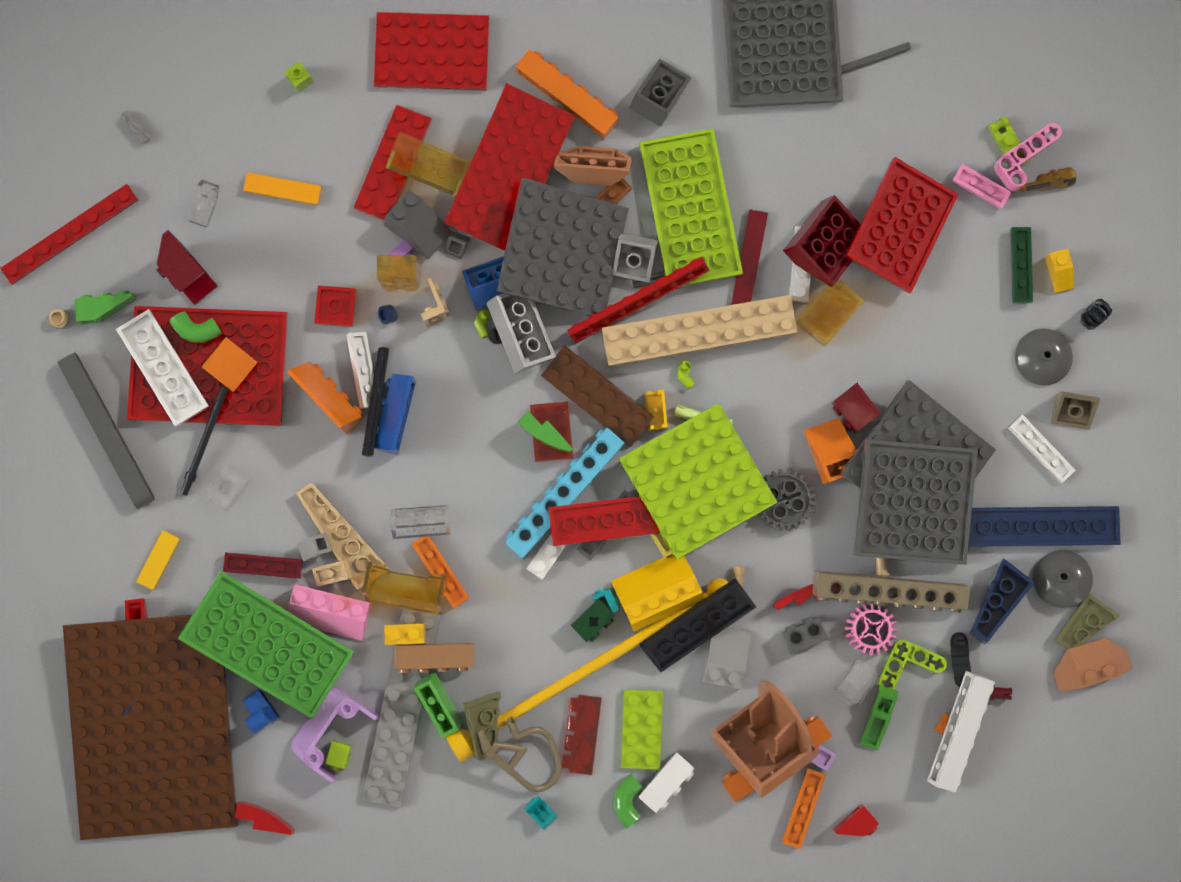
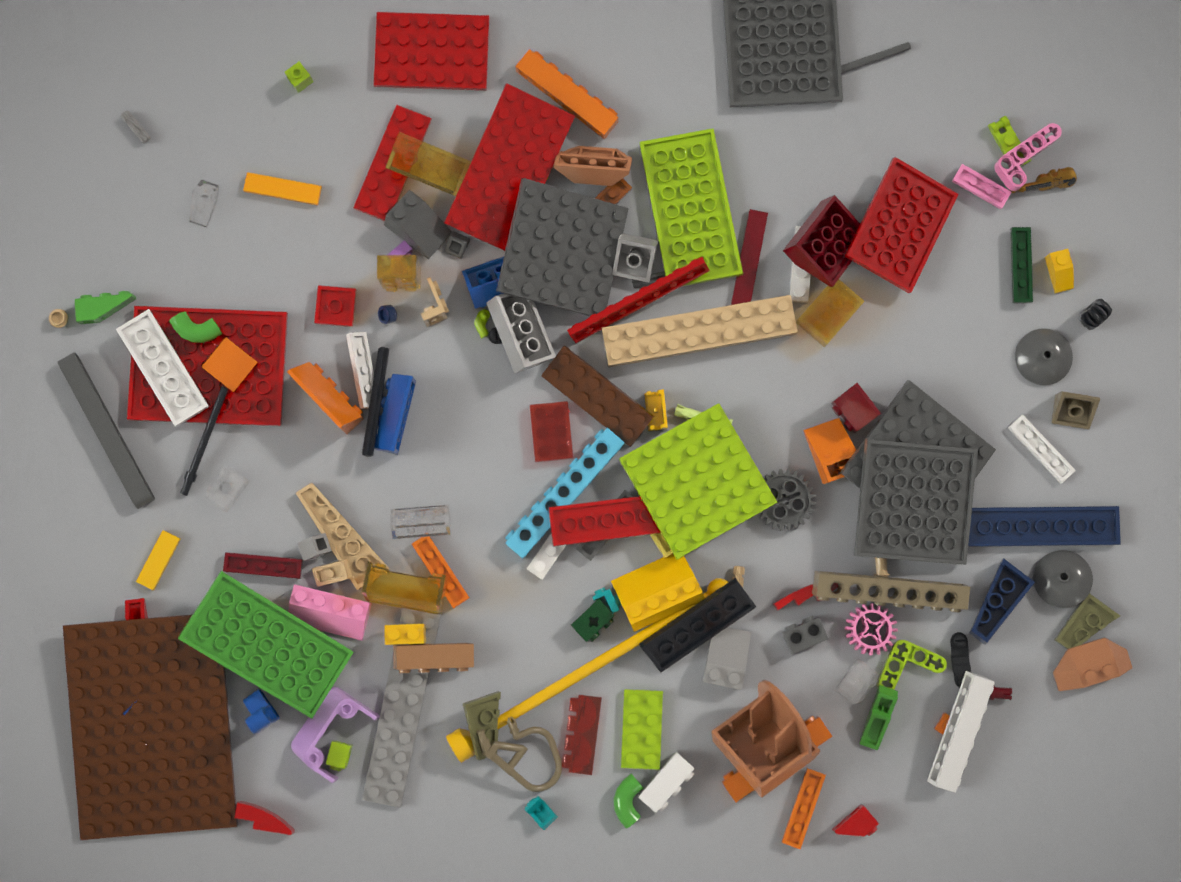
red plate [0,184,139,285] -> none
dark red windscreen [156,230,218,305] -> none
bright green brick [414,672,464,738] -> none
bright green slope [517,411,573,453] -> none
dark grey slope [629,58,691,127] -> none
lime arm [677,360,695,389] -> none
lavender plate [811,745,837,771] -> none

